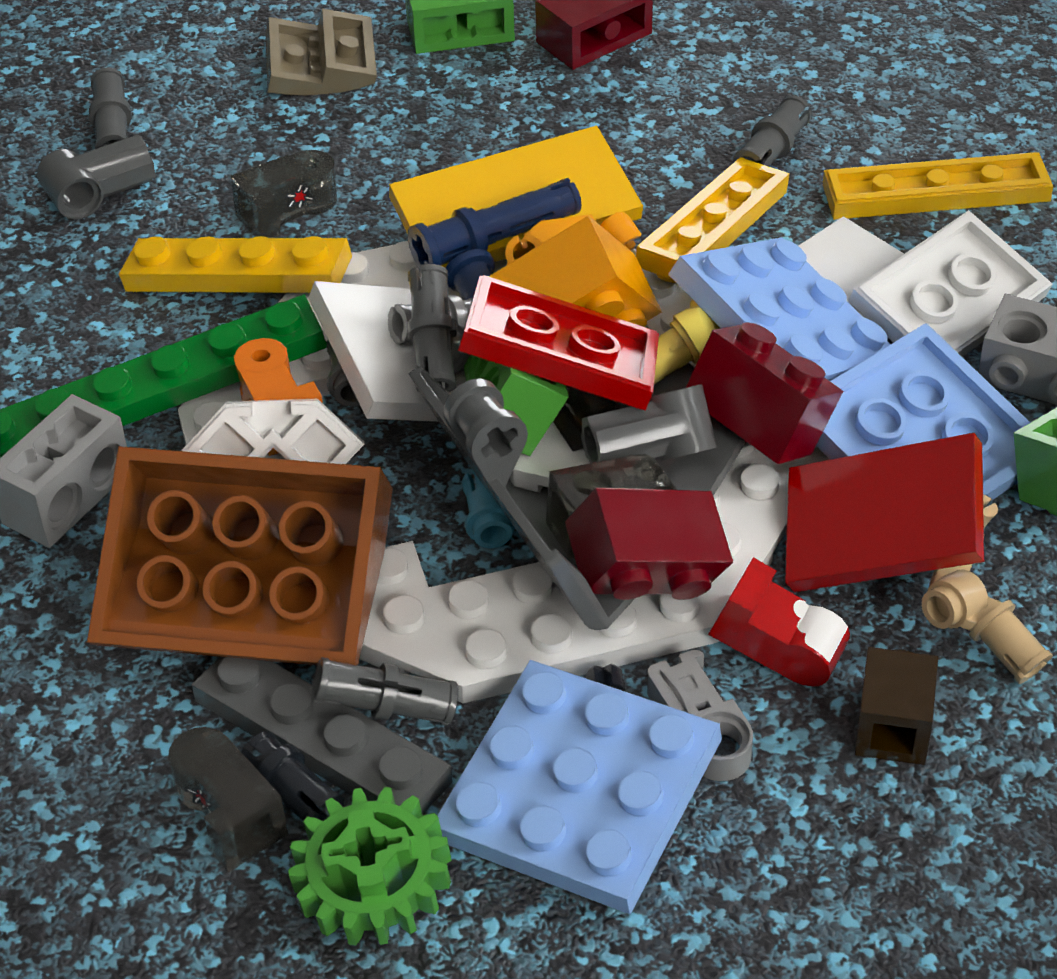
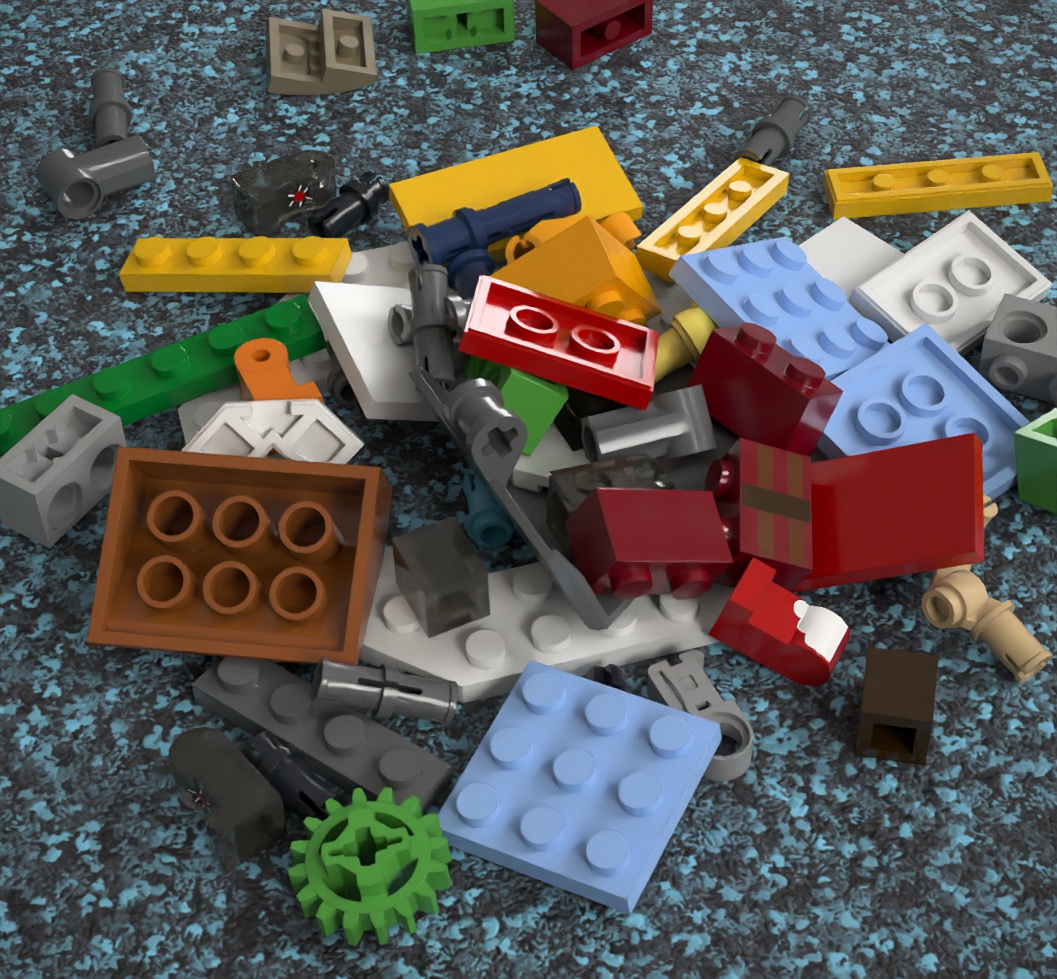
none -> black pin [307,171,390,238]
none -> clear smoke brick [392,516,490,638]
none -> dark red brick [705,438,813,592]

